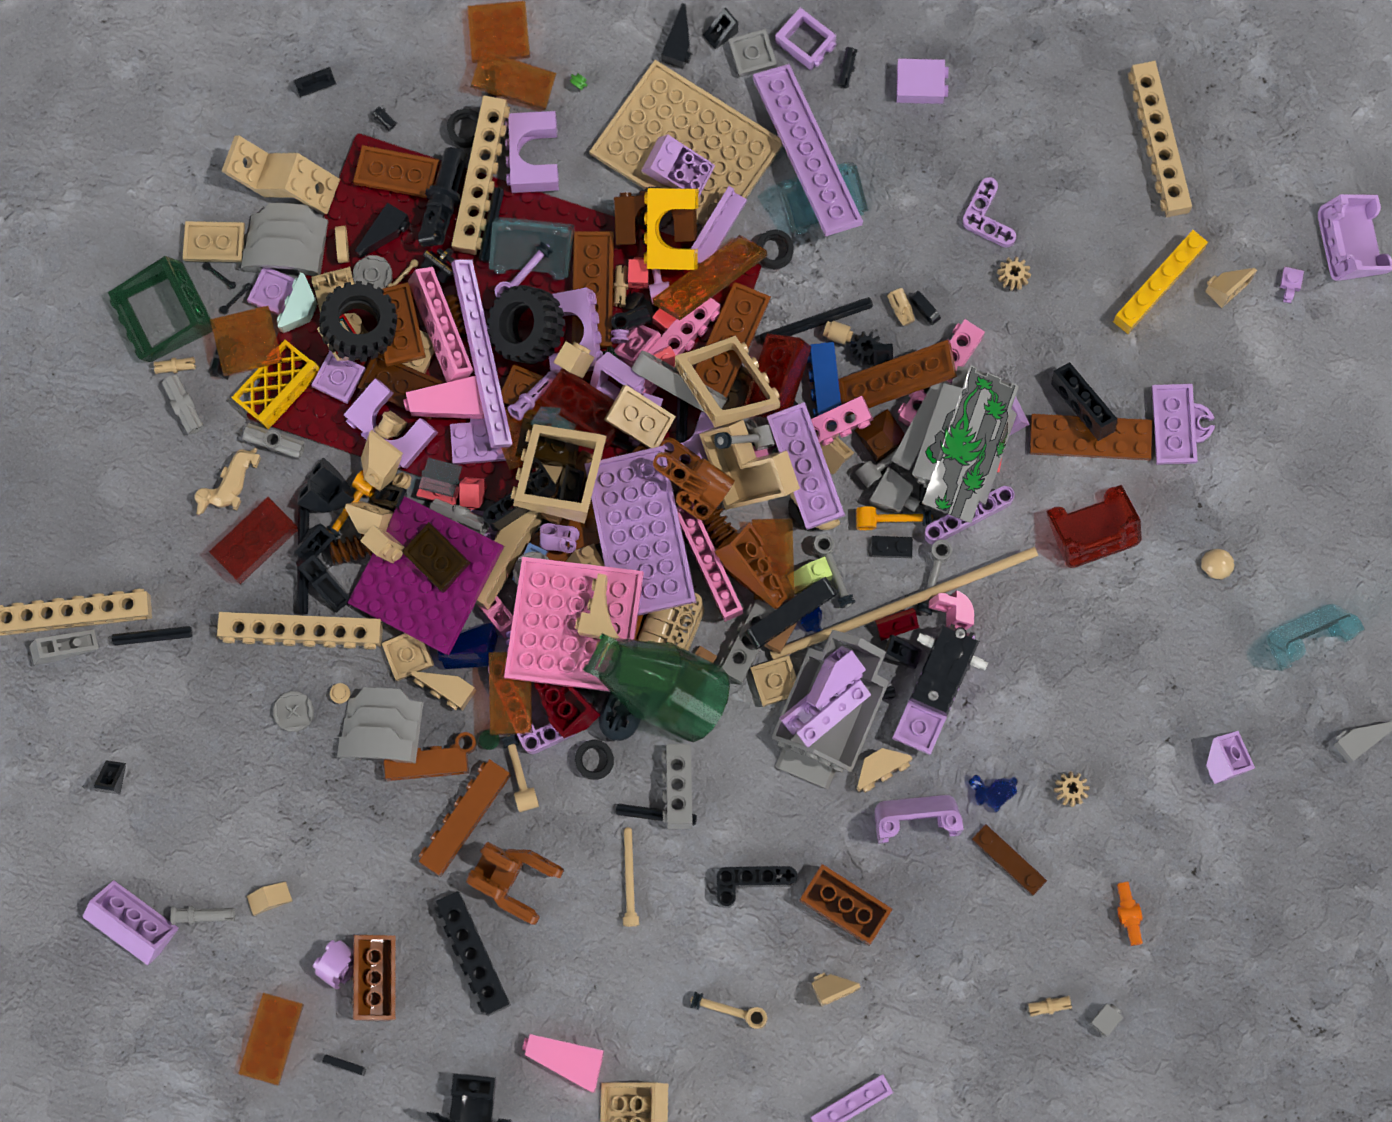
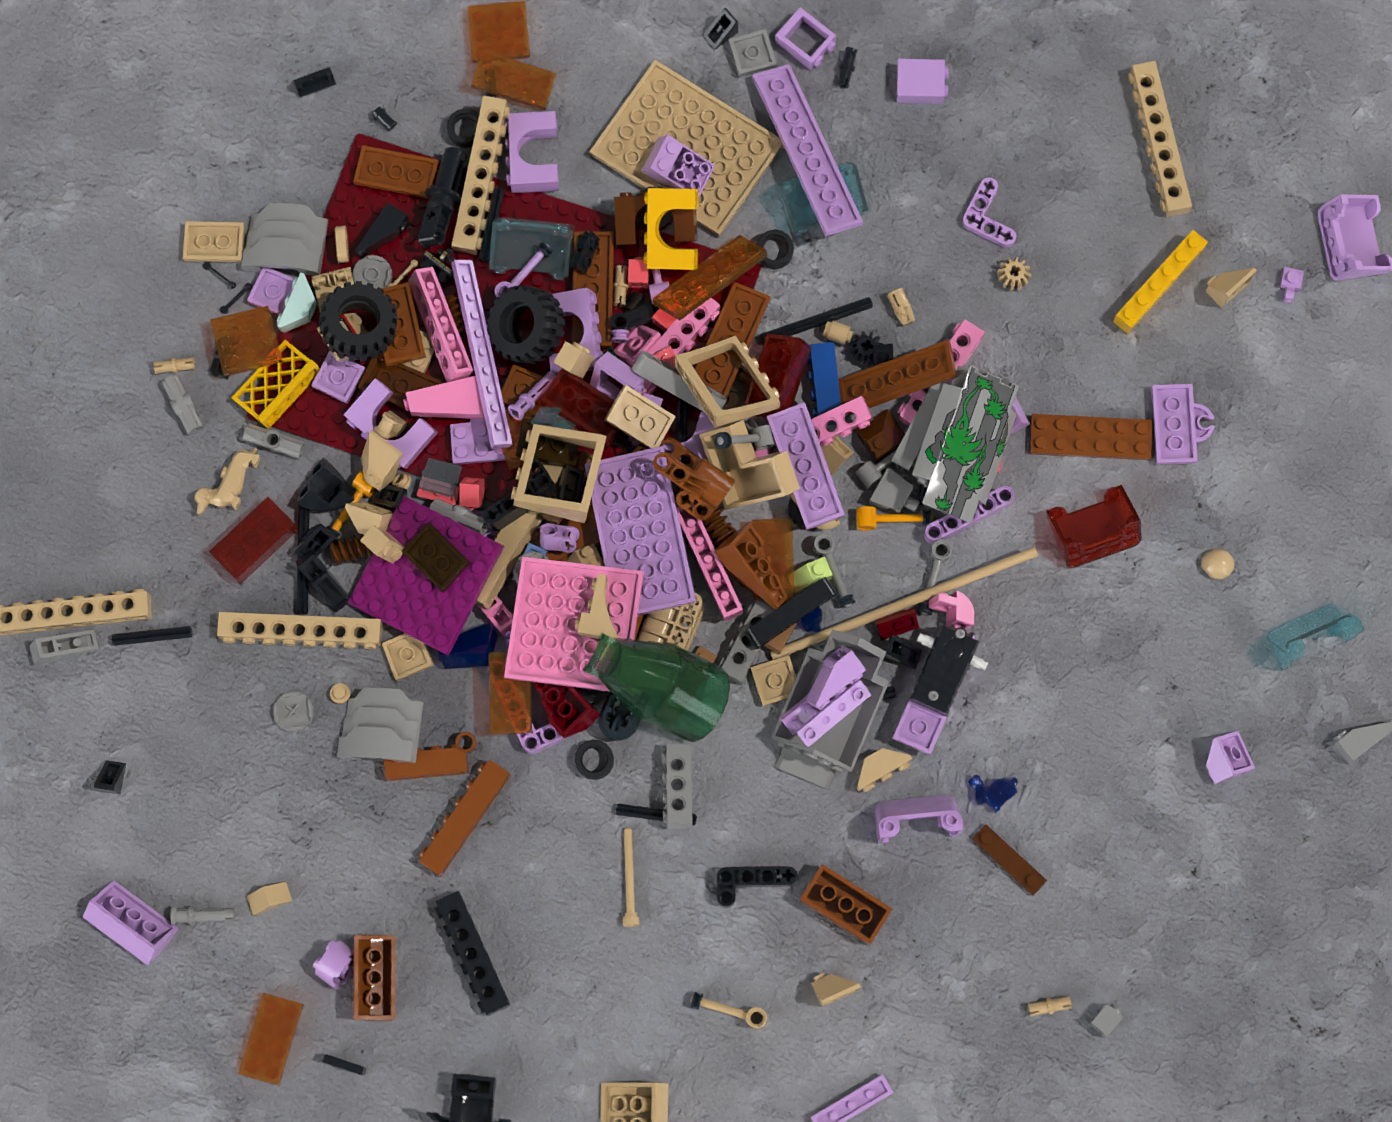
clear green windscreen [108,256,216,363] -> none
tan bracket [221,136,340,215] -> none
tan slope [411,671,476,711] -> none
dark orange piece [466,842,564,925] -> none
clear green plate [479,729,500,750] -> none
tan piece [502,735,539,813] -> none
bright pink slope [522,1034,604,1093] -> none
bright green plate [569,73,588,90] -> none
black slope [661,3,692,69] -> none
lavender fence [691,186,747,268] -> none
black plate [872,536,913,558] -> none
black beam [909,290,941,325] -> none
black brick [1051,362,1118,441] -> none
tan gear [1054,771,1090,807] -> none
orange pin [1117,882,1143,946] -> none
none -> black hinge [570,230,600,274]

